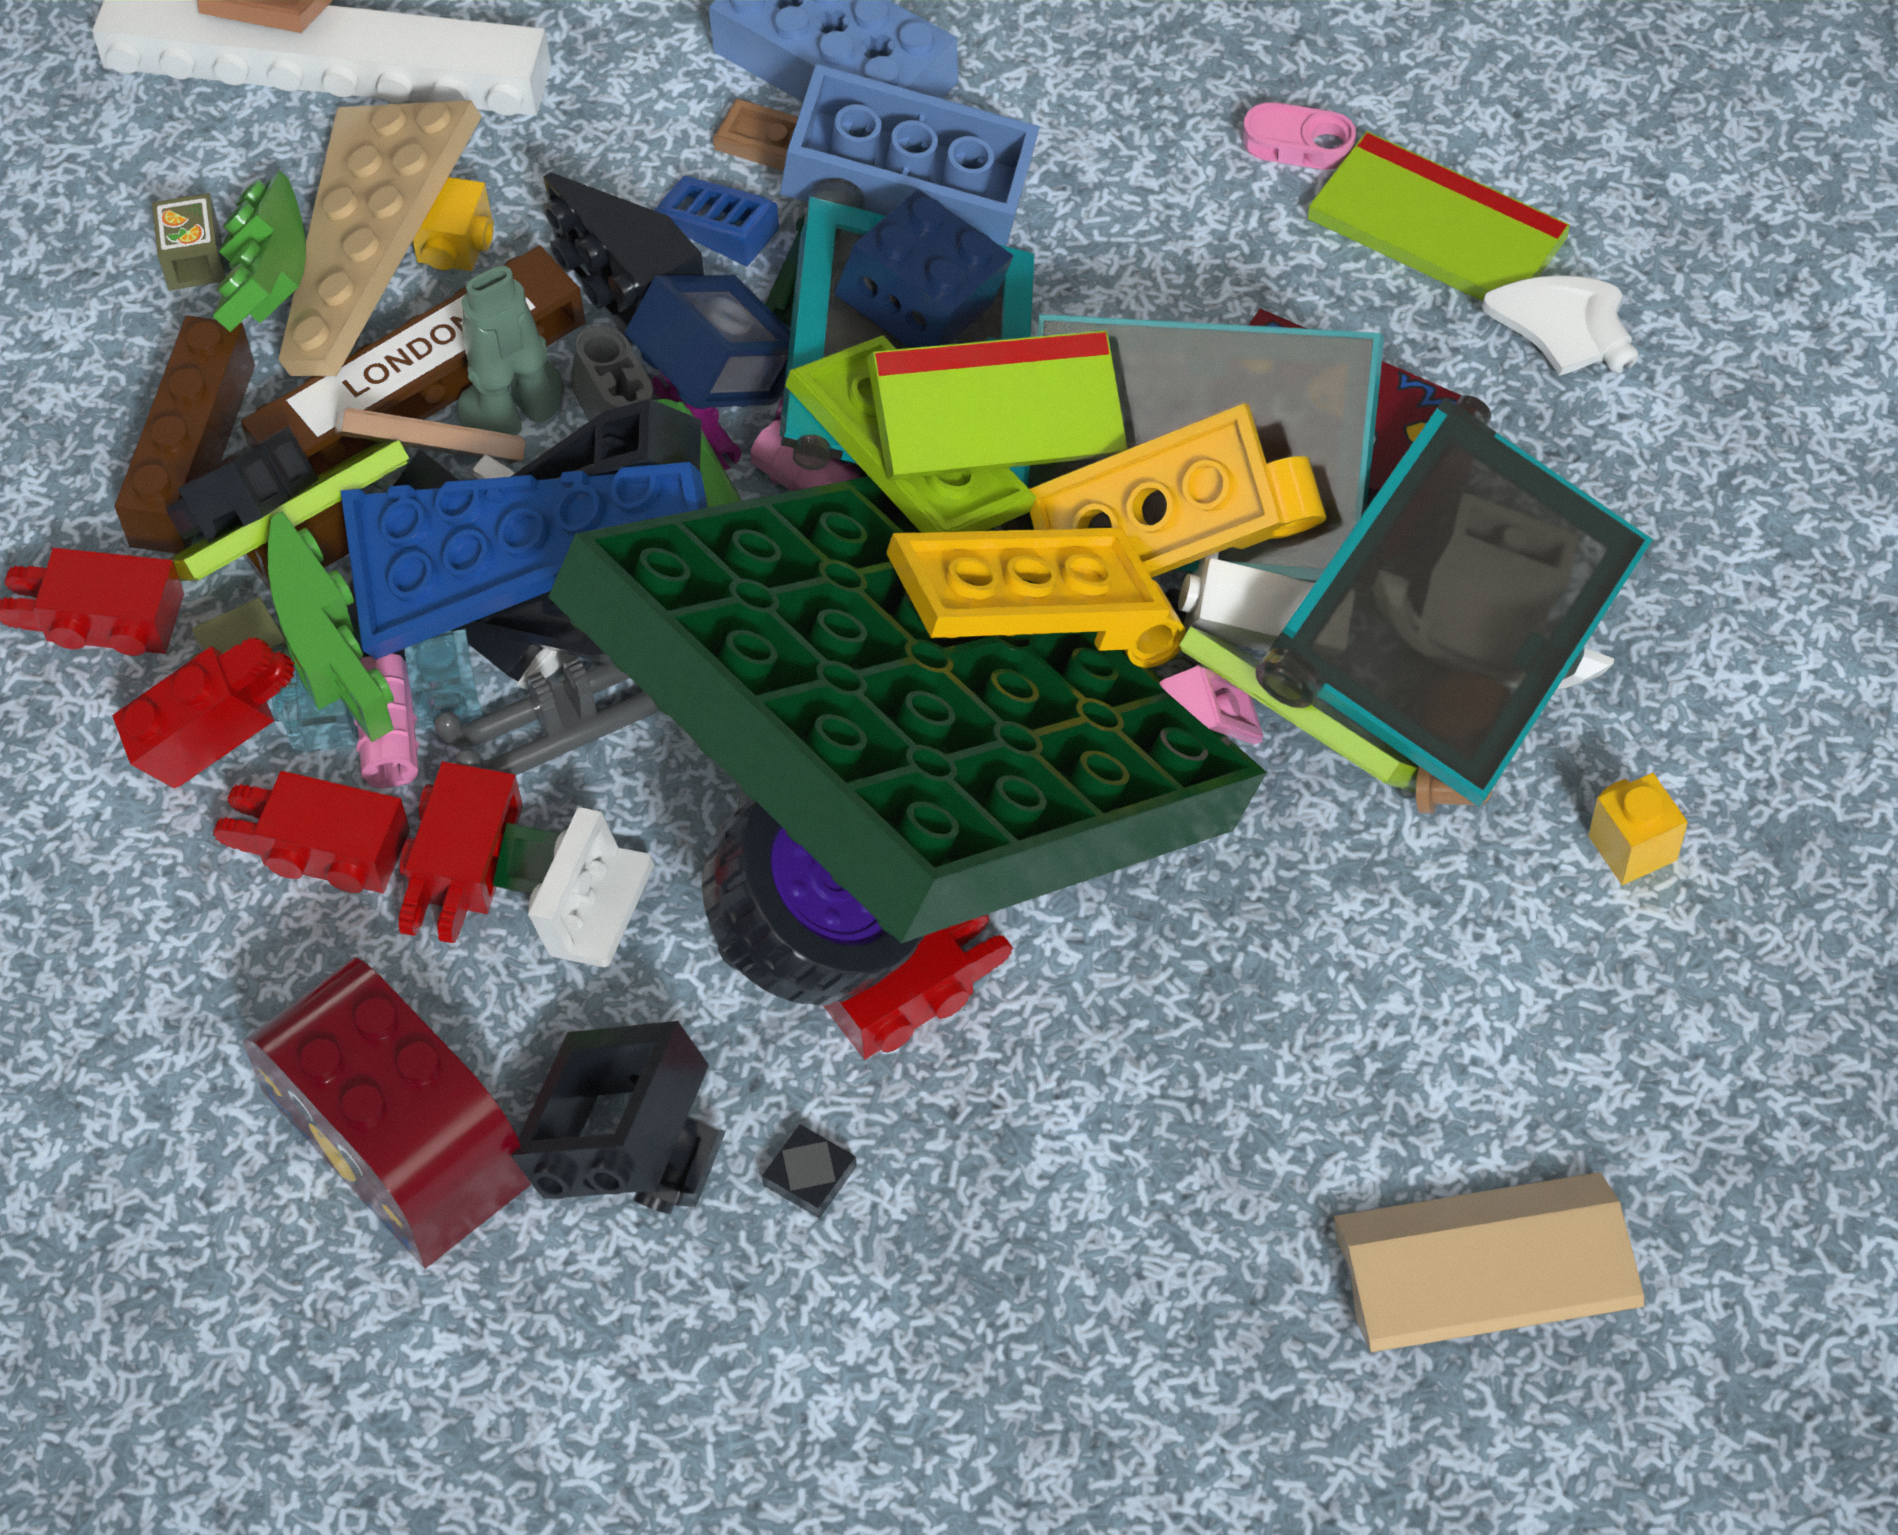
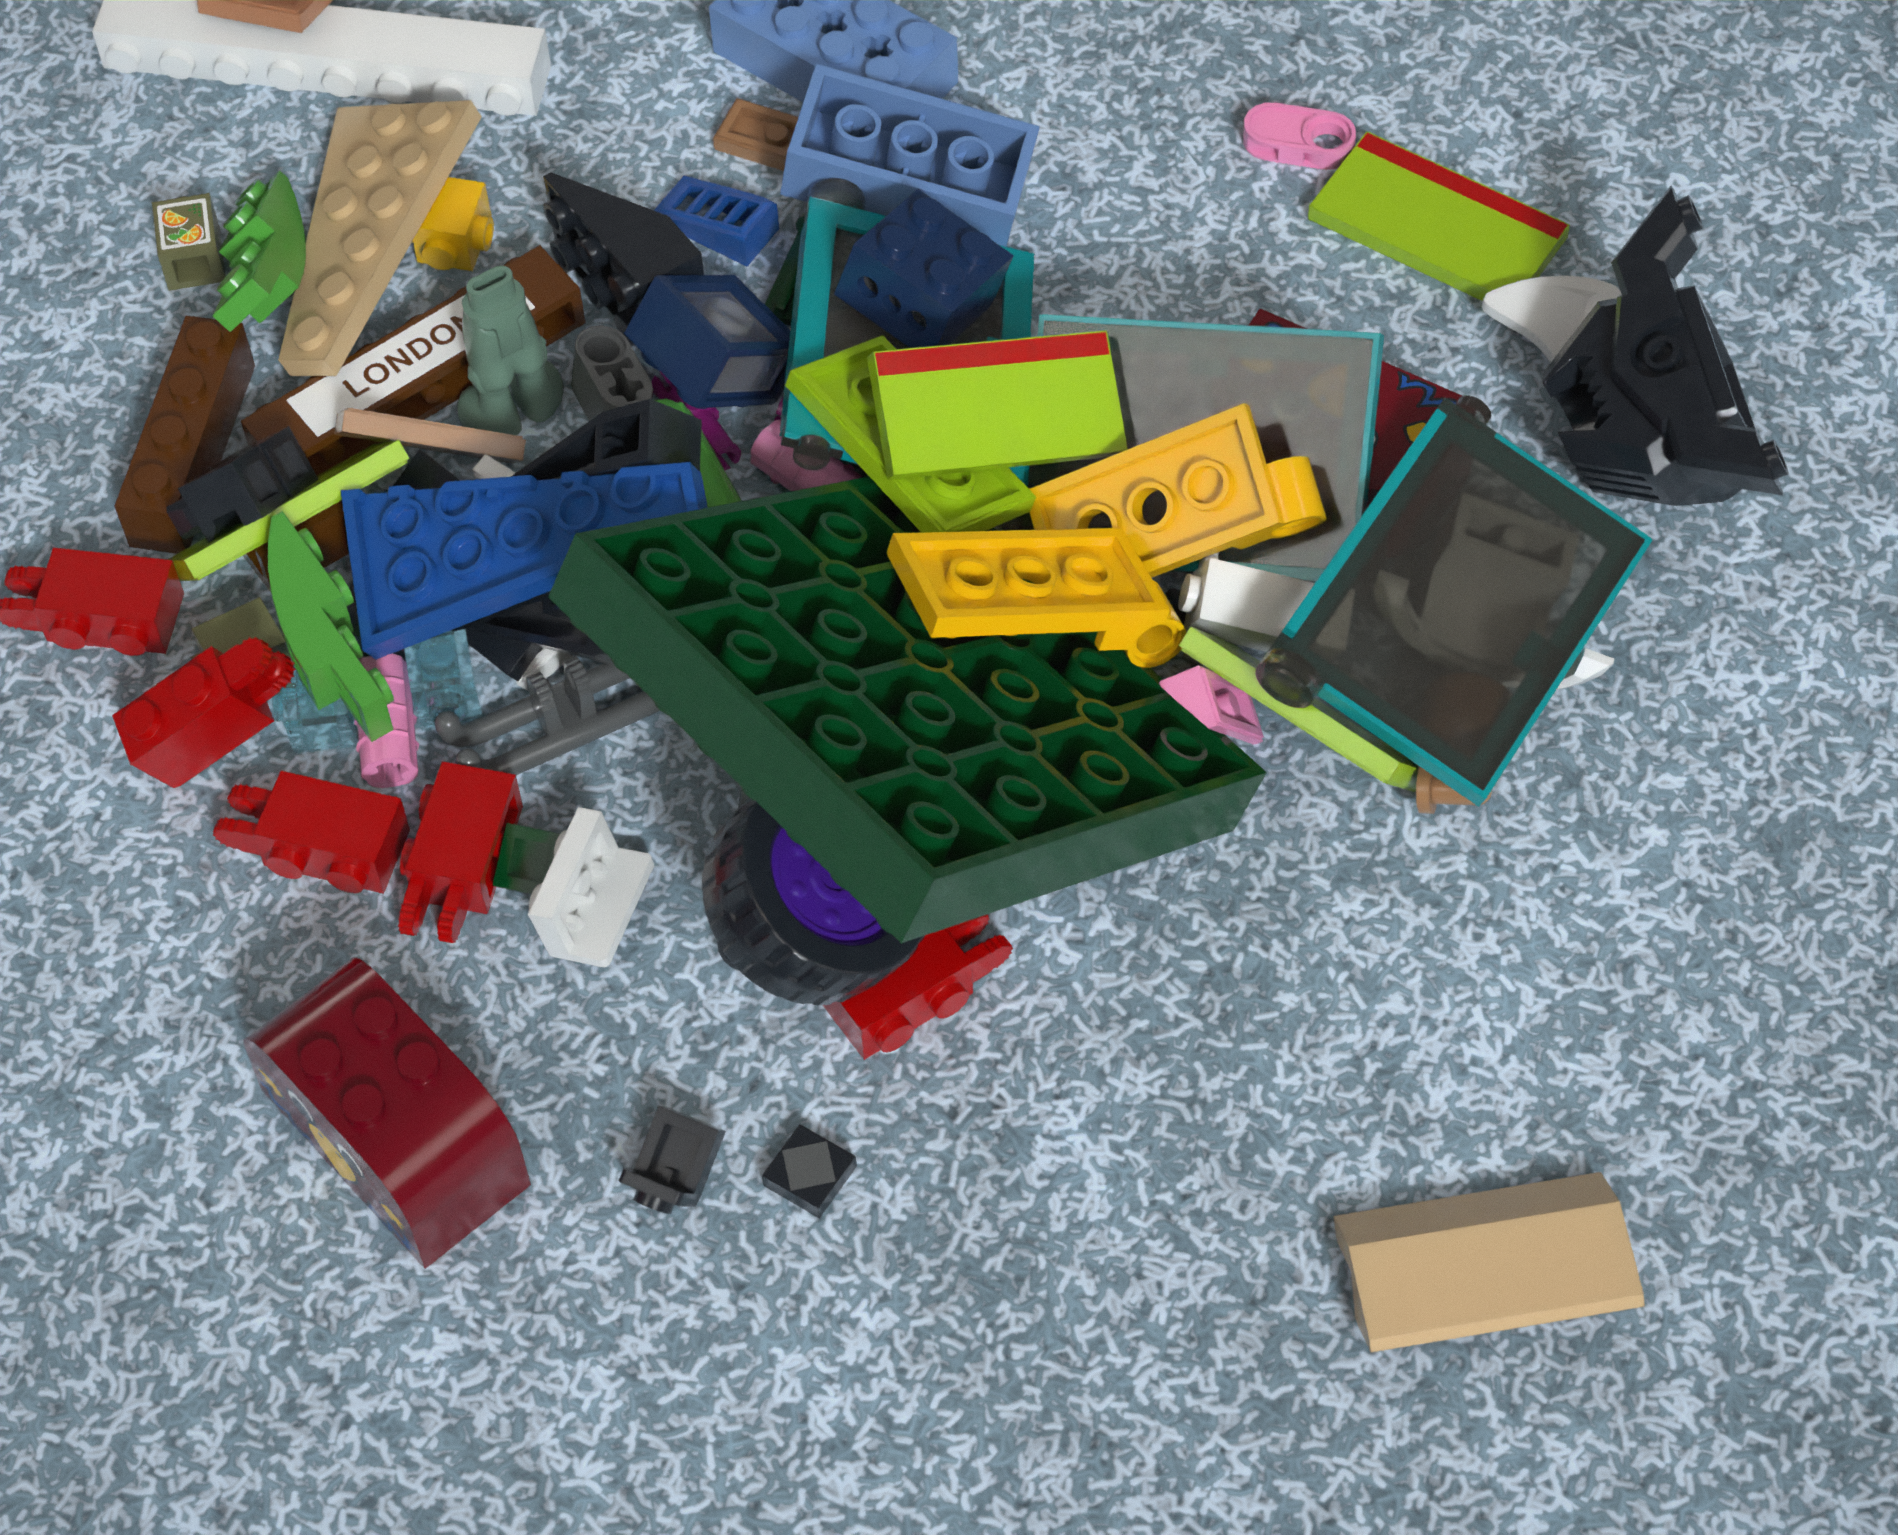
black window [510,1021,709,1199] -> none
yellow brick [1588,772,1688,885] -> none
none -> black helmet [1542,185,1789,506]

